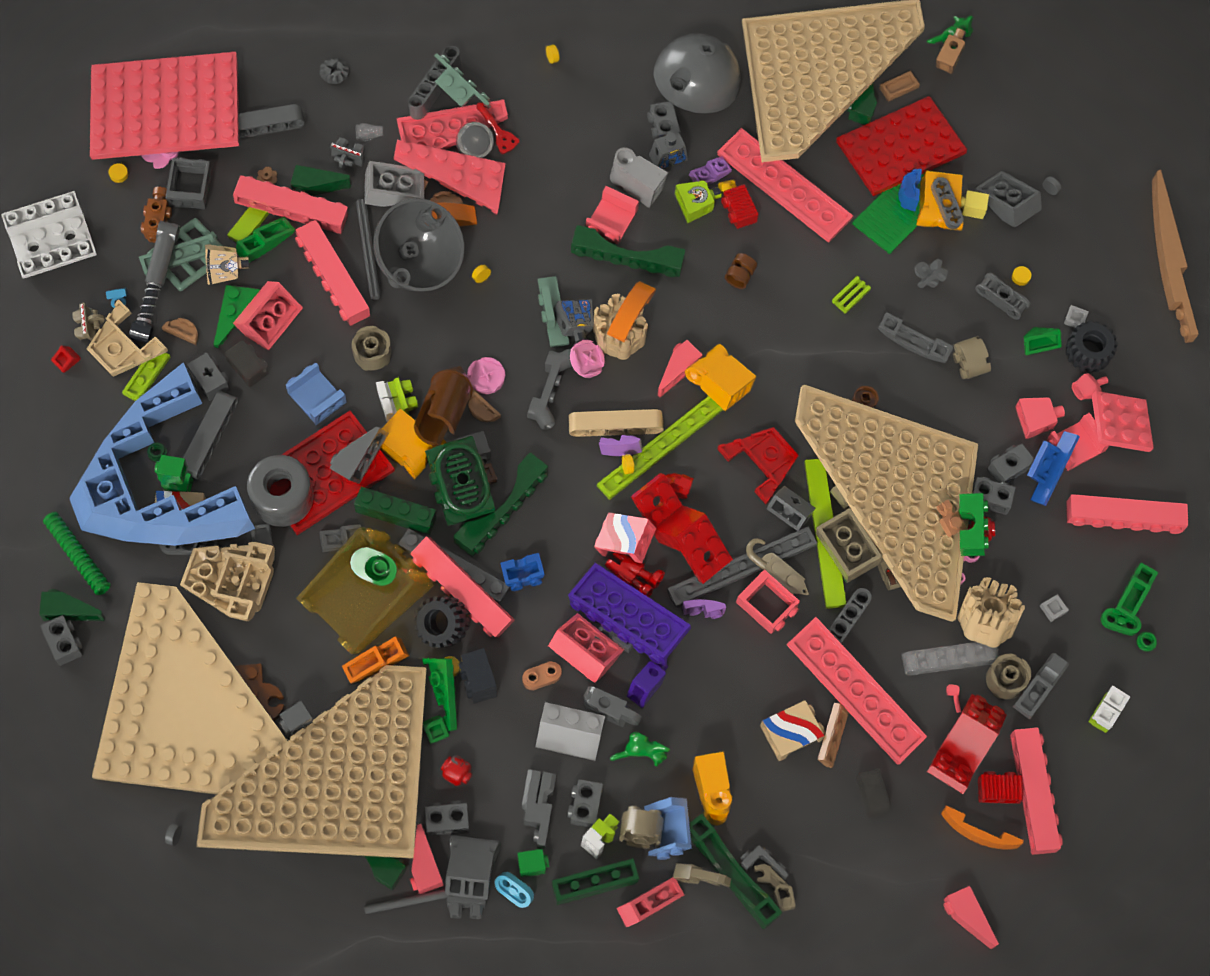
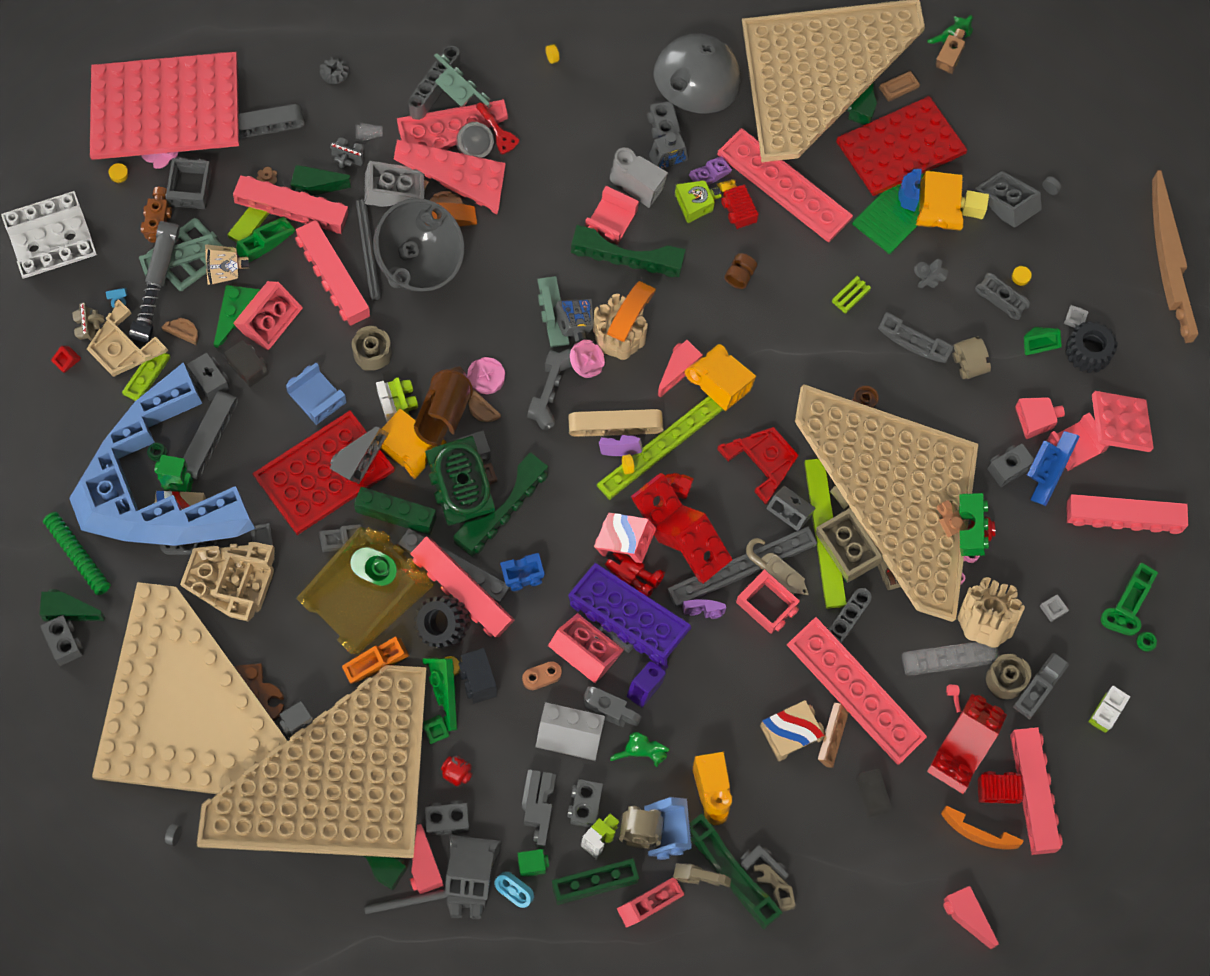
dark grey piece [247,455,314,526] -> none
yellow tile [472,265,491,283] -> none
dark grey beam [931,177,963,229] -> none
dark grey brick [972,477,1015,515] -> none
coral piece [1072,373,1108,400] -> none

